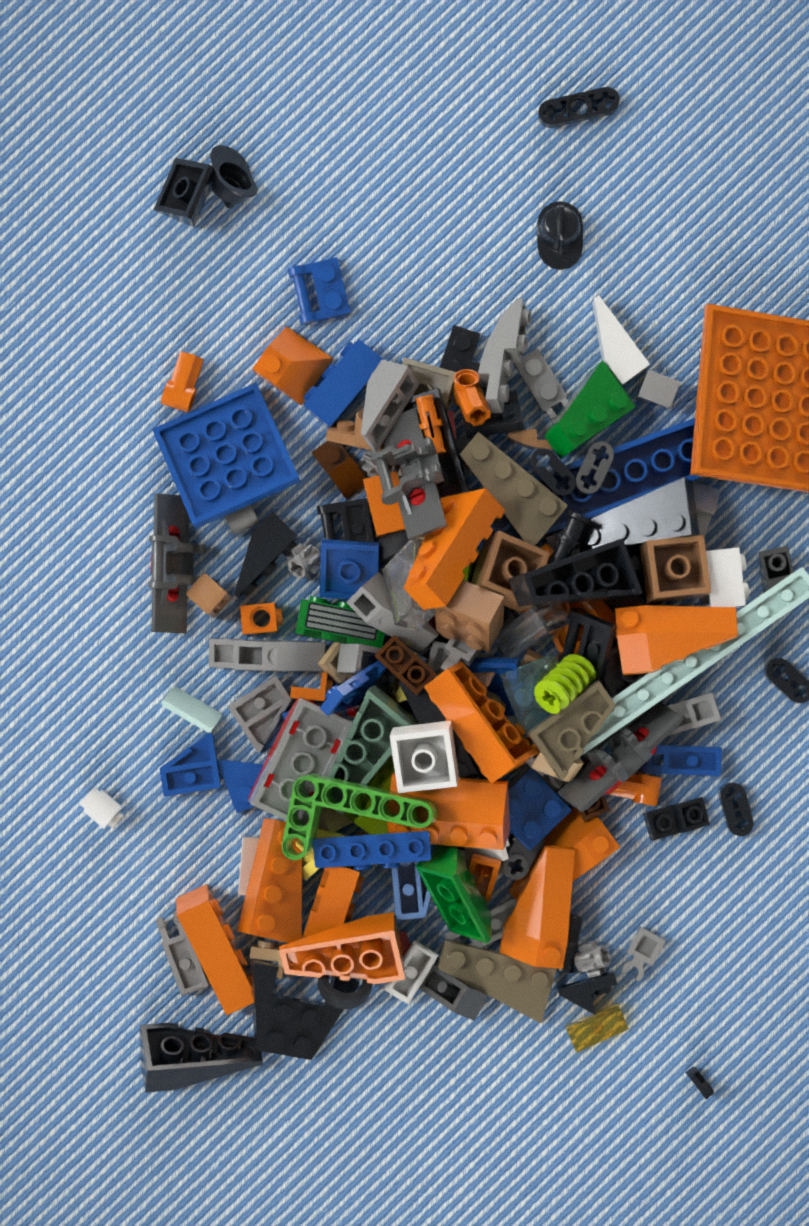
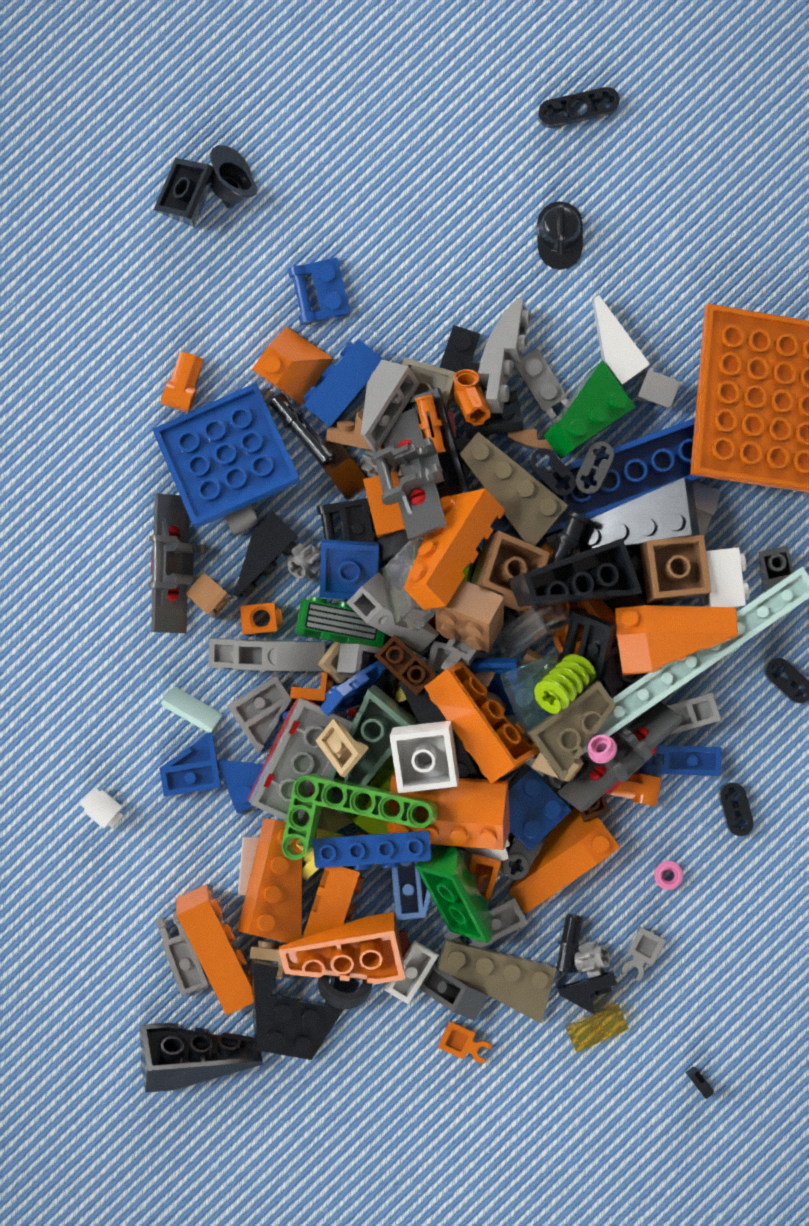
orange wedge [499,846,575,969] -> none
black slope [643,797,710,841] -> none
none -> black pin [269,393,336,468]
none -> tan slope [316,719,369,778]
none -> orange plate [437,1020,492,1064]
none -> bright pink plate [588,735,617,764]
none -> bright pink plate [654,861,683,890]

